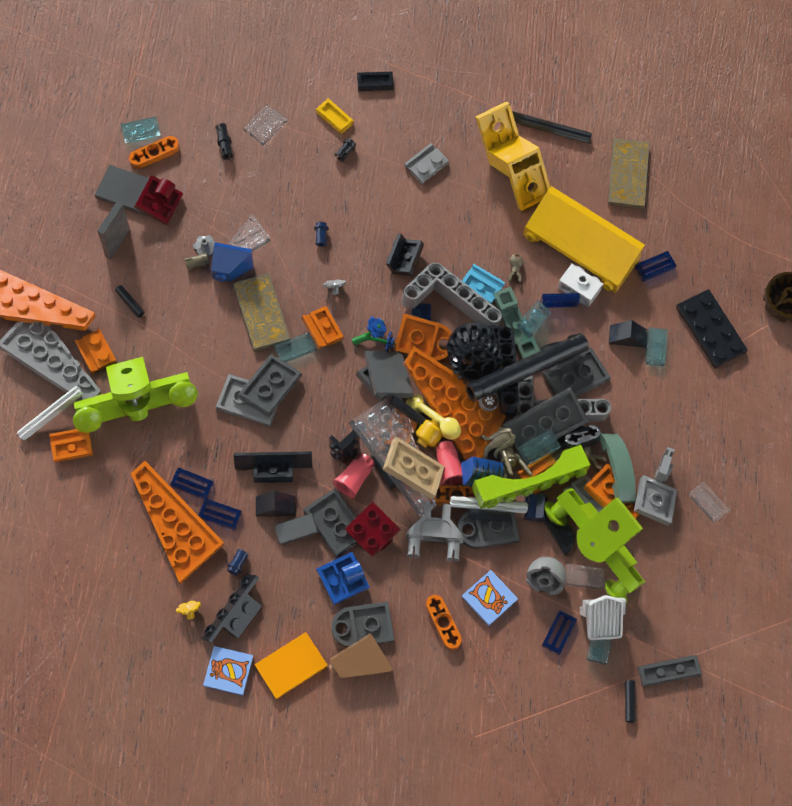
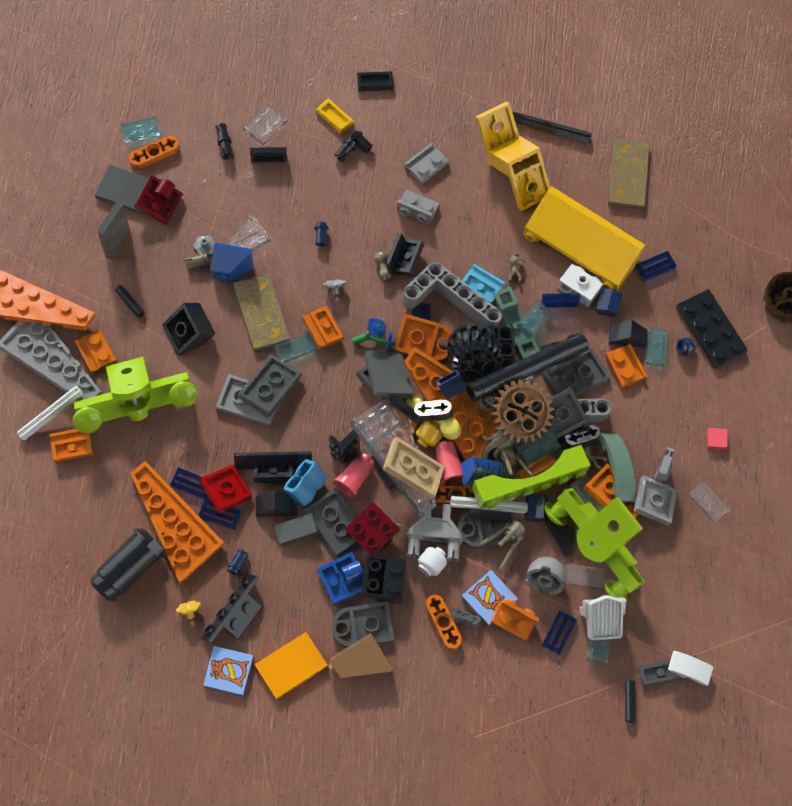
none -> black piece [91,528,164,601]
none -> black slope [162,303,216,356]
none -> red plate [199,464,253,513]
none -> black tile [250,147,287,162]
none -> dark azure brick [284,459,327,506]
none -> black pin [350,130,373,153]
none -> black slope [362,555,406,604]
none -> dark tan arm [374,251,391,281]
none -> light grey bracket [397,190,439,224]
none -> beam [415,400,452,422]
none -> white head [418,547,447,577]
none -> dark blue piece [436,369,466,400]
none -> dark grey piece [452,608,481,629]
none -> dark tan plant [480,520,526,570]
none -> orange bracket [490,598,539,641]
none -> medium nougat gear [491,380,554,443]
none -> dark blue piece [596,288,622,318]
none -> orange plate [605,344,647,388]
none -> white slope [668,651,713,686]
none -> dark blue plate [676,337,697,356]
none -> coral tile [707,428,727,449]

